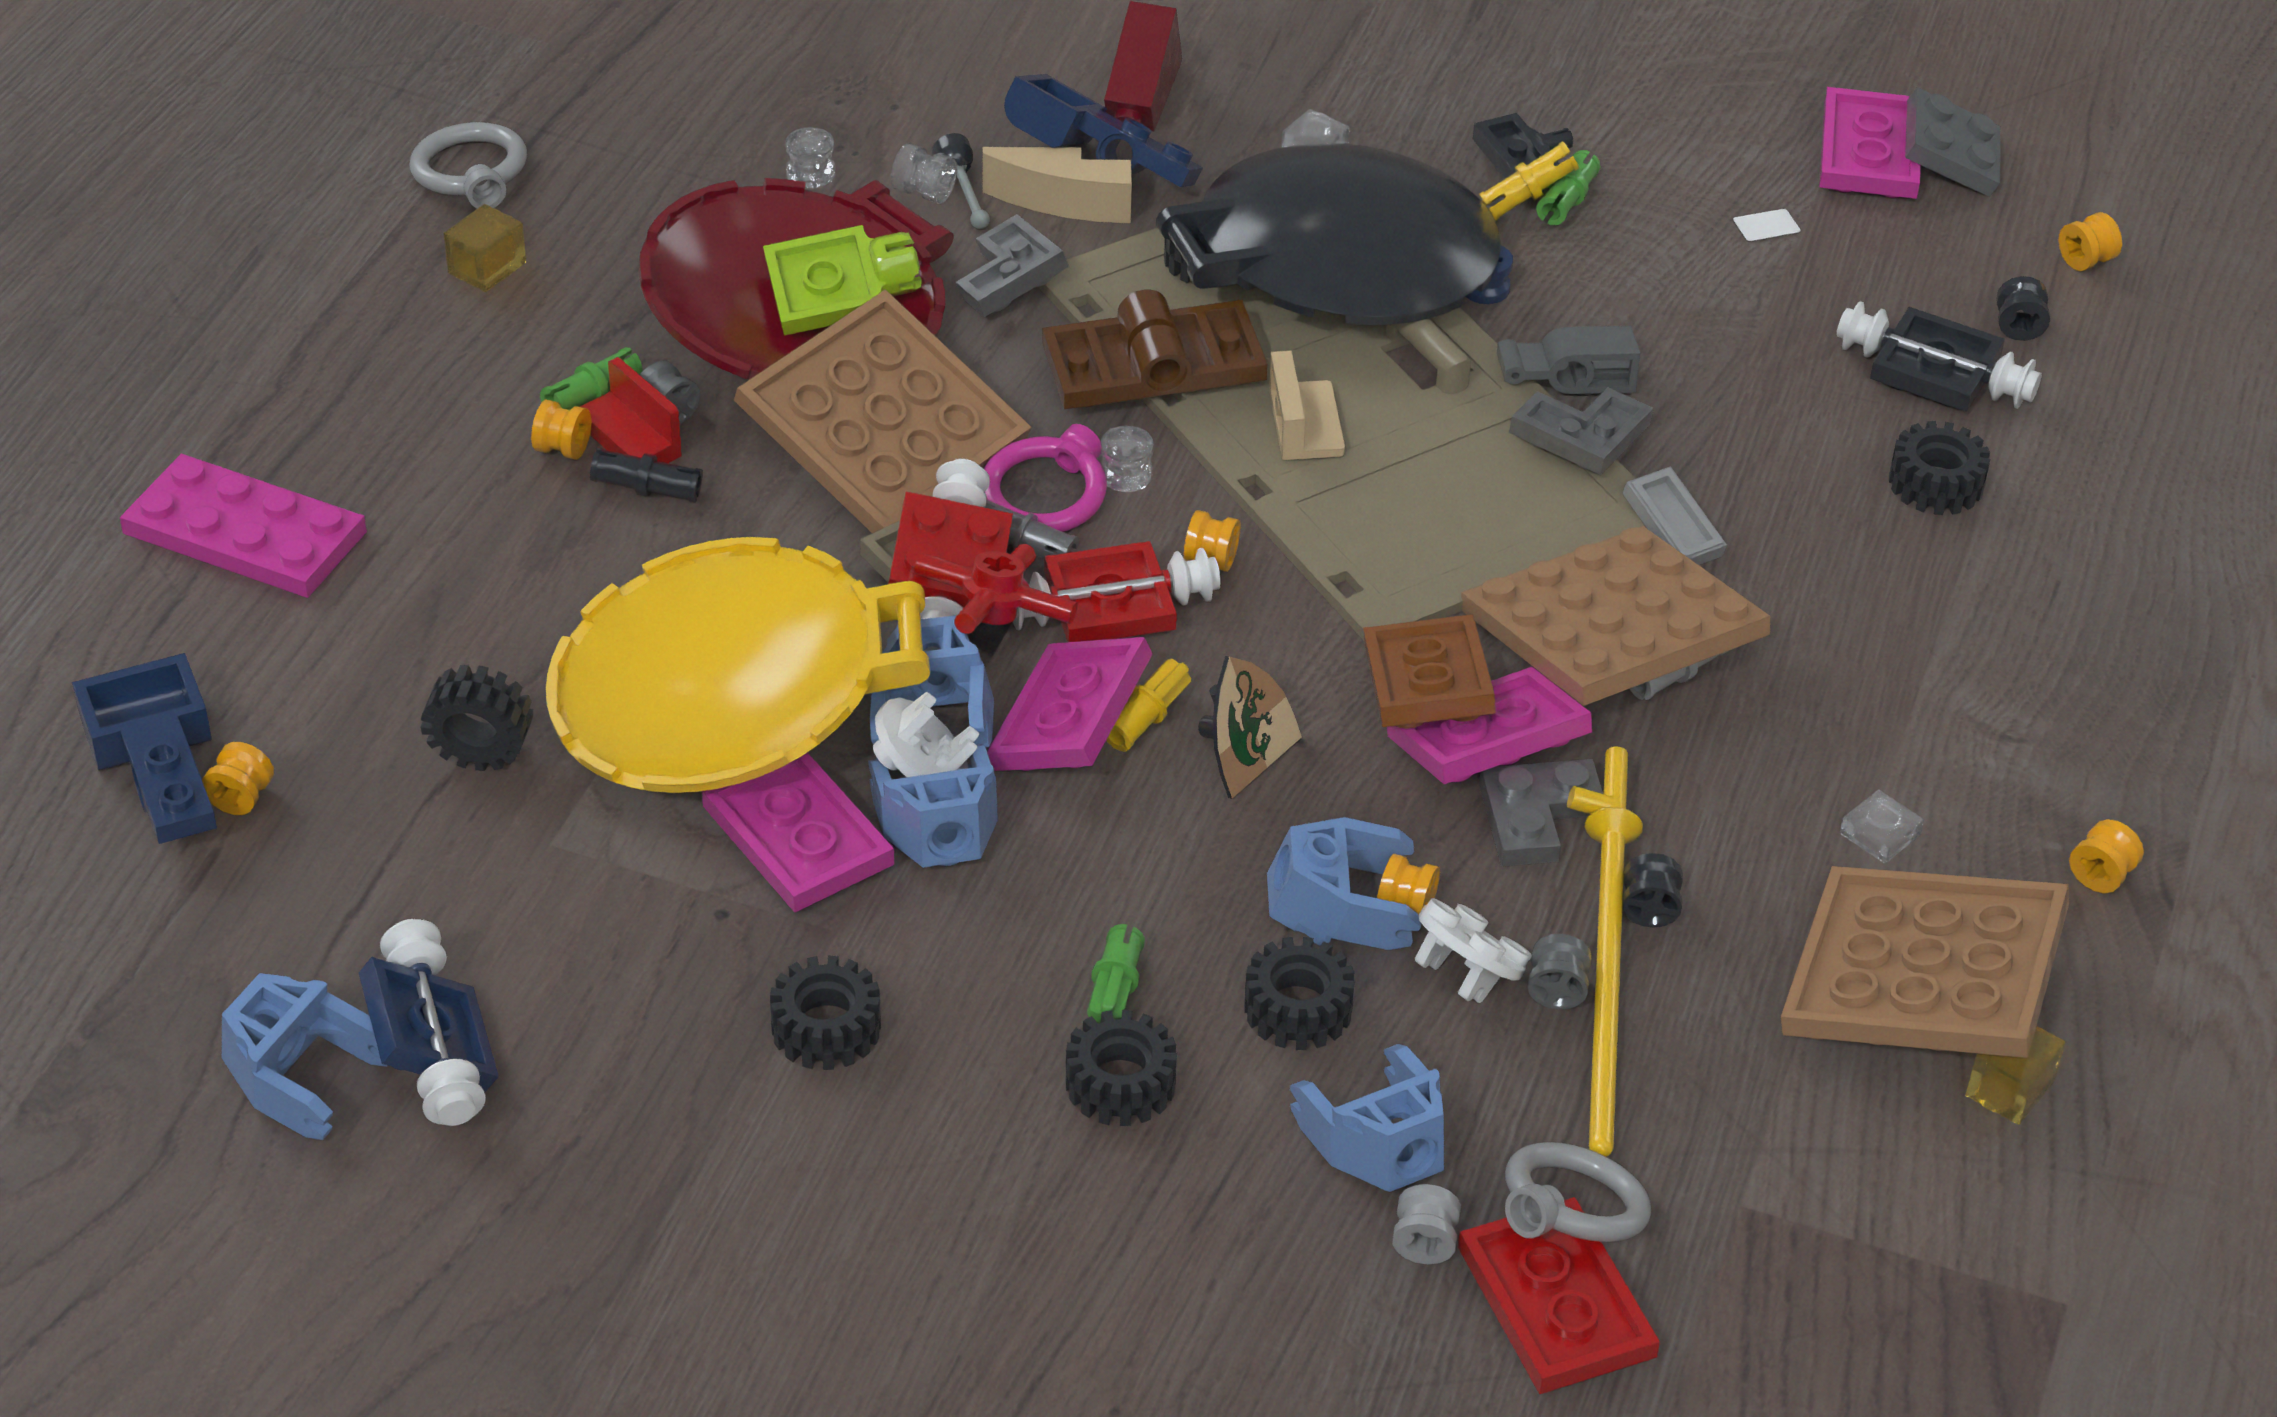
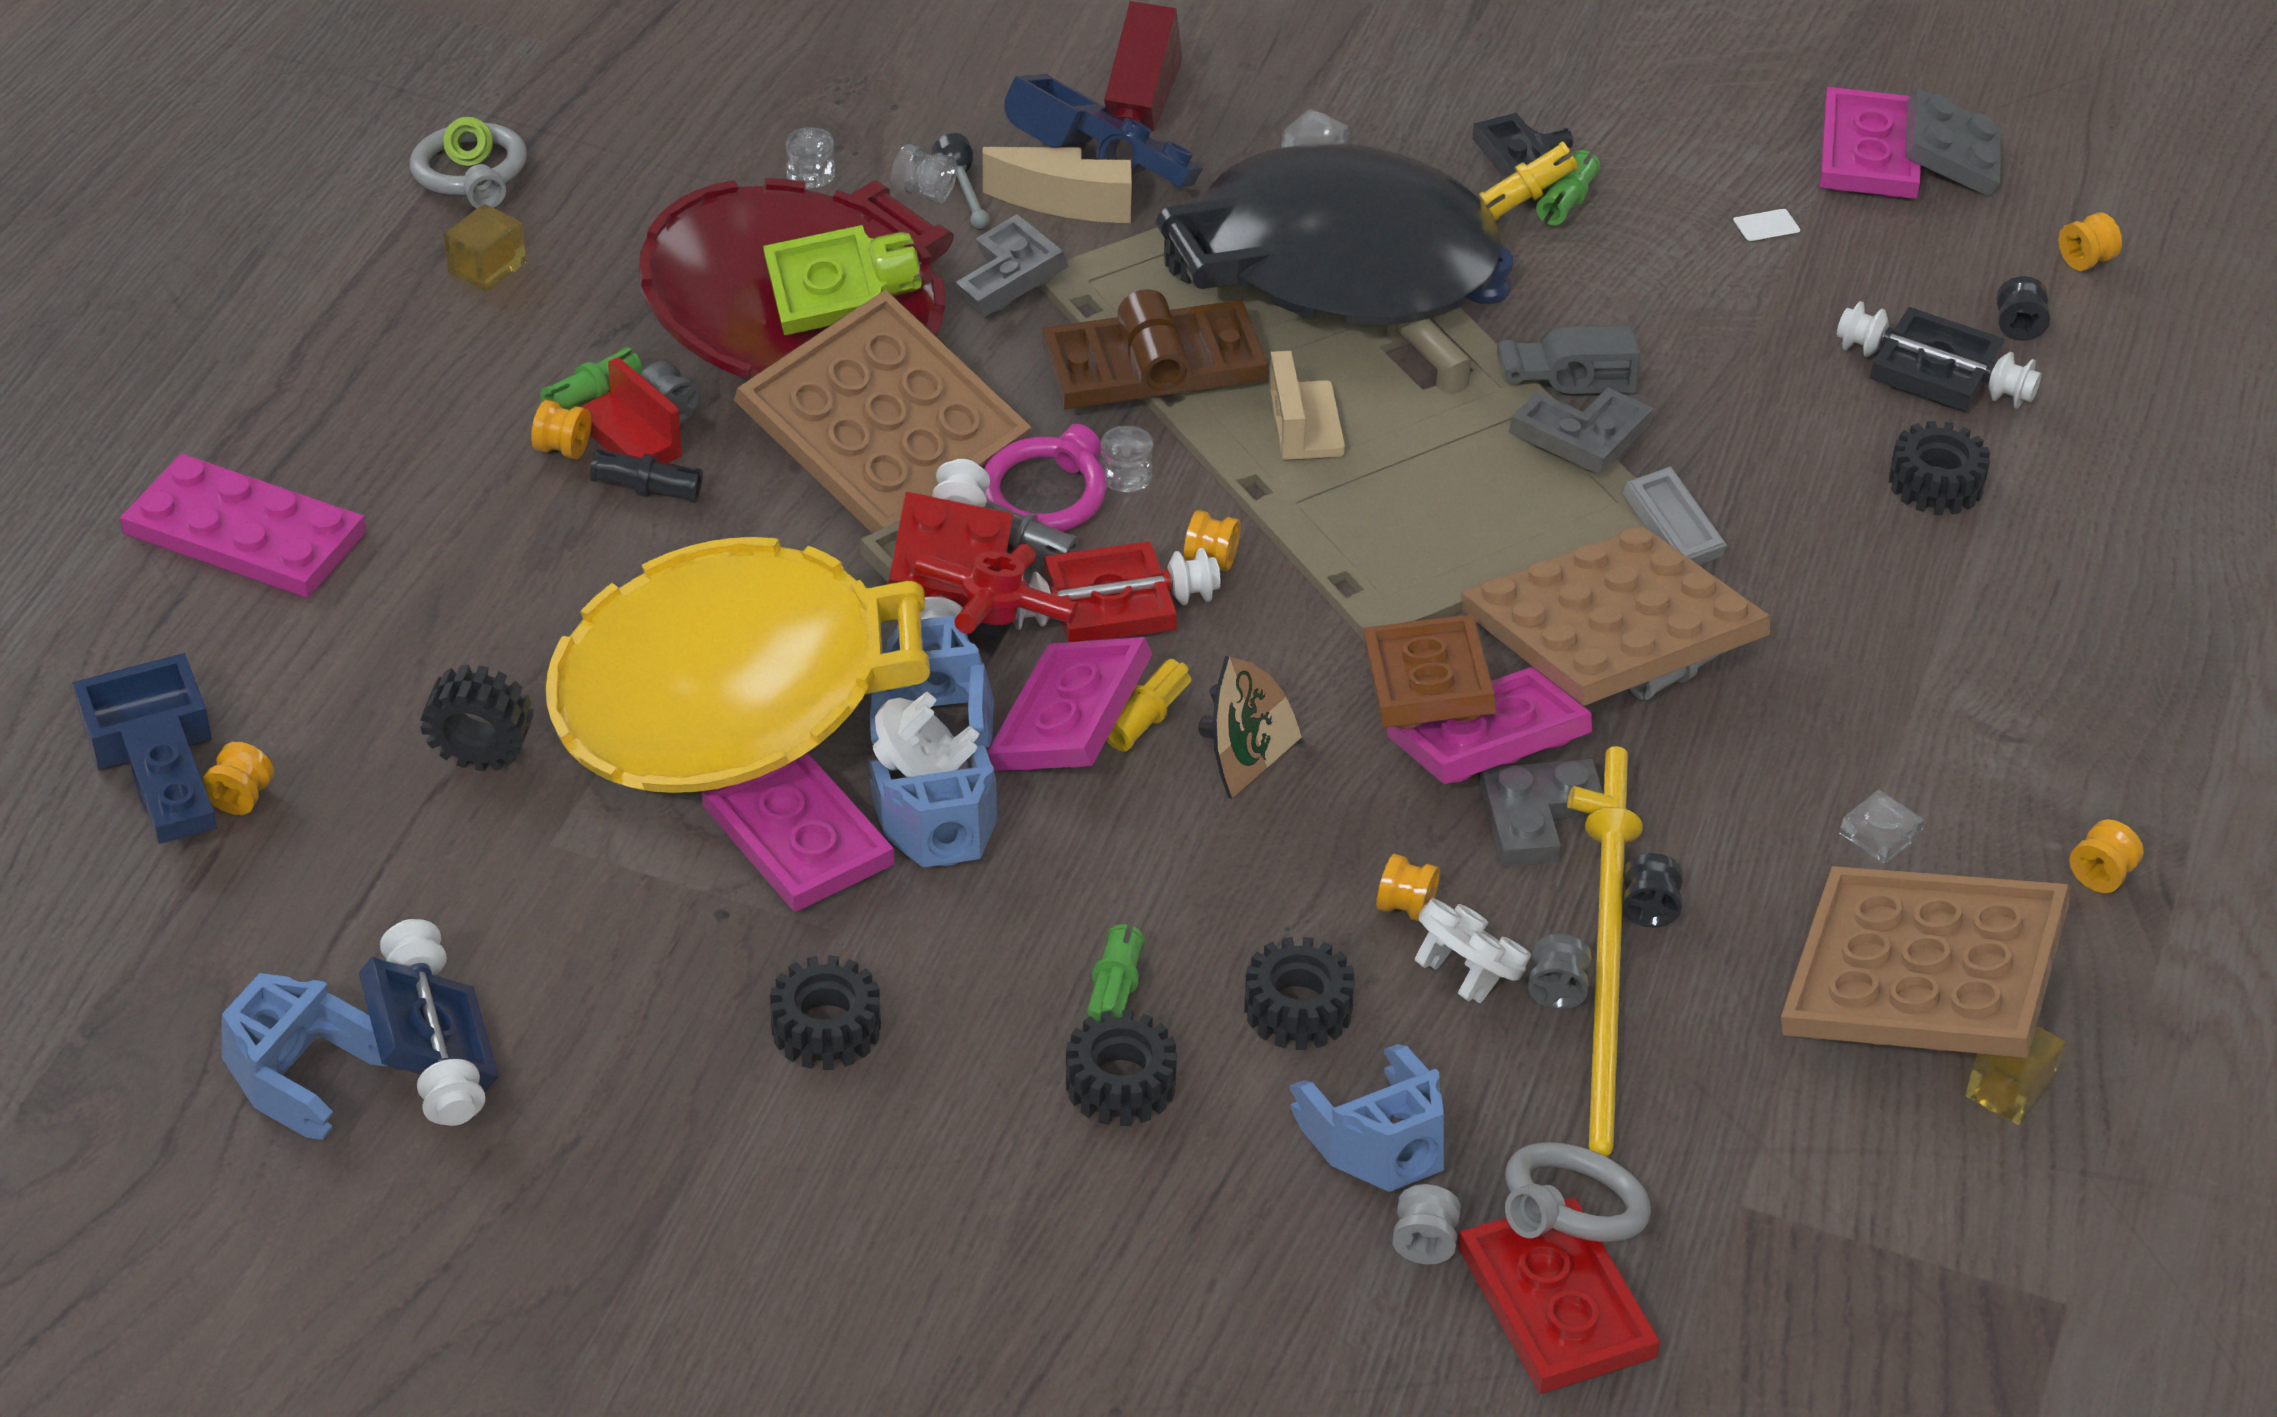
medium blue piece [1267,817,1421,950] -> none
none -> lime plate [443,117,493,166]

